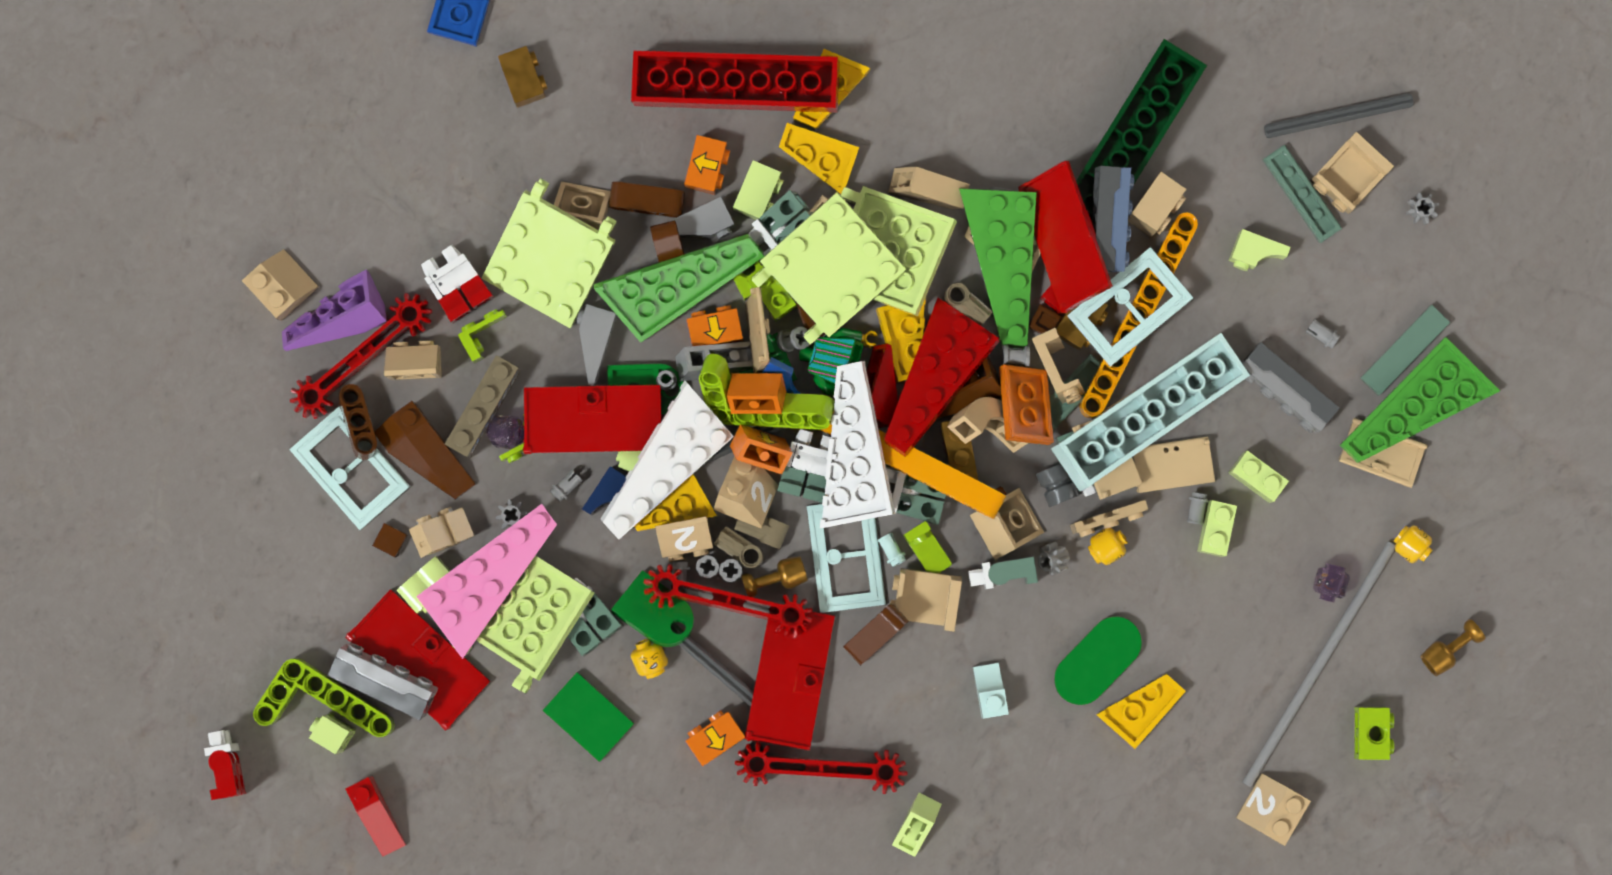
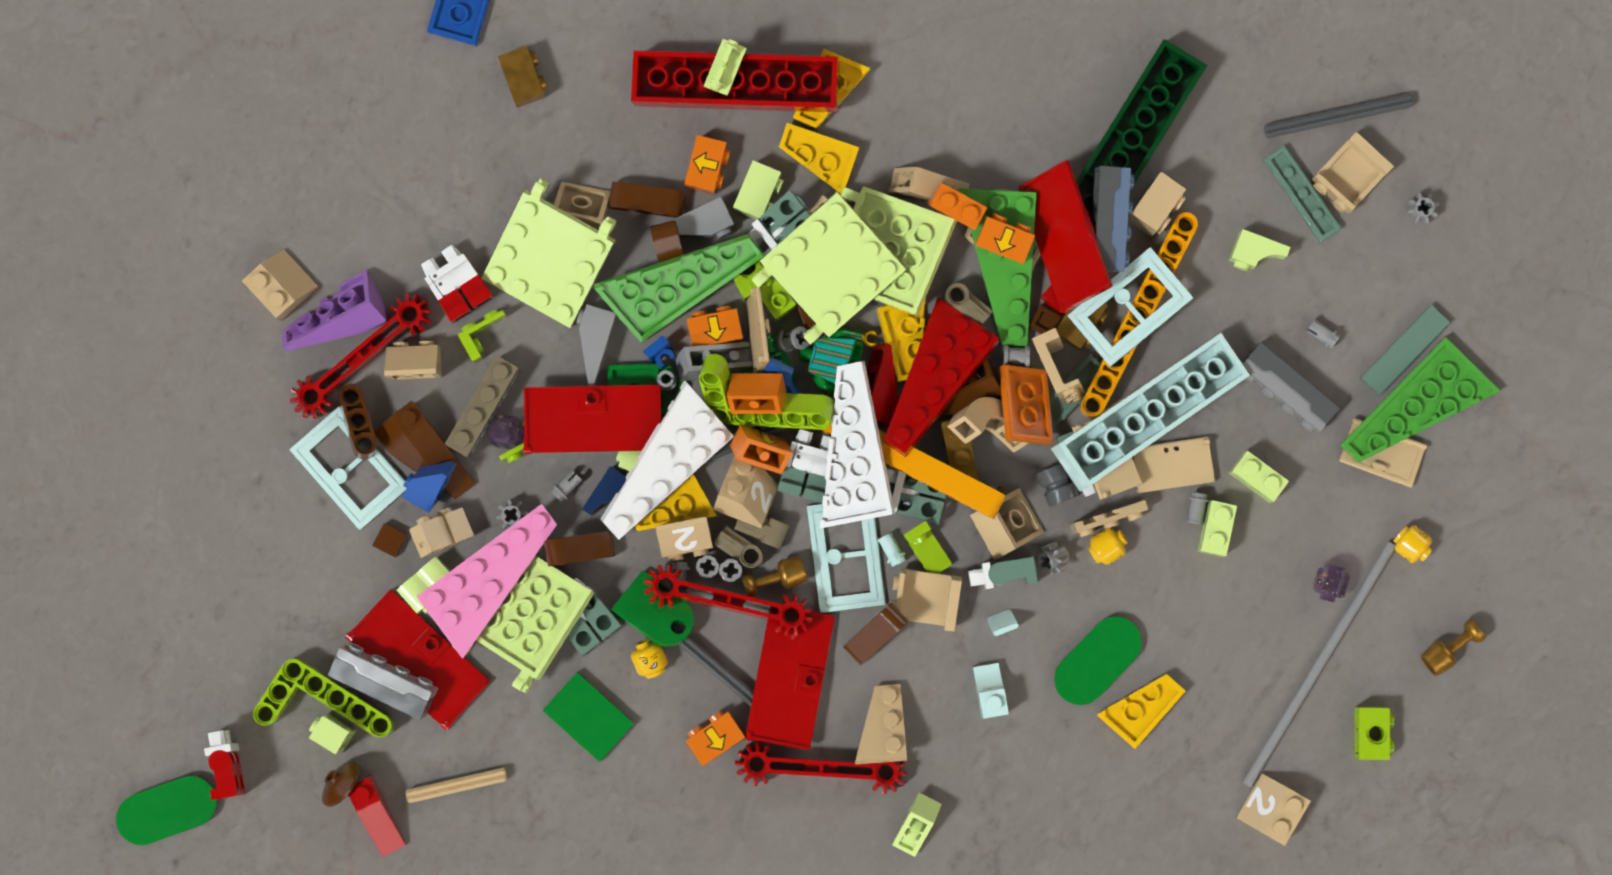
none -> green tile [116,776,218,845]
none -> reddish brown dish [322,761,360,807]
none -> blue slope [402,461,456,513]
none -> tan axle [406,768,507,803]
none -> reddish brown beam [544,531,616,567]
none -> blue tile [643,335,676,369]
none -> yellowish green hinge [704,39,747,96]
none -> tan wing [855,684,907,765]
none -> orange brick [927,181,987,230]
none -> orange brick [974,213,1035,264]
none -> light aqua slope [987,610,1019,636]

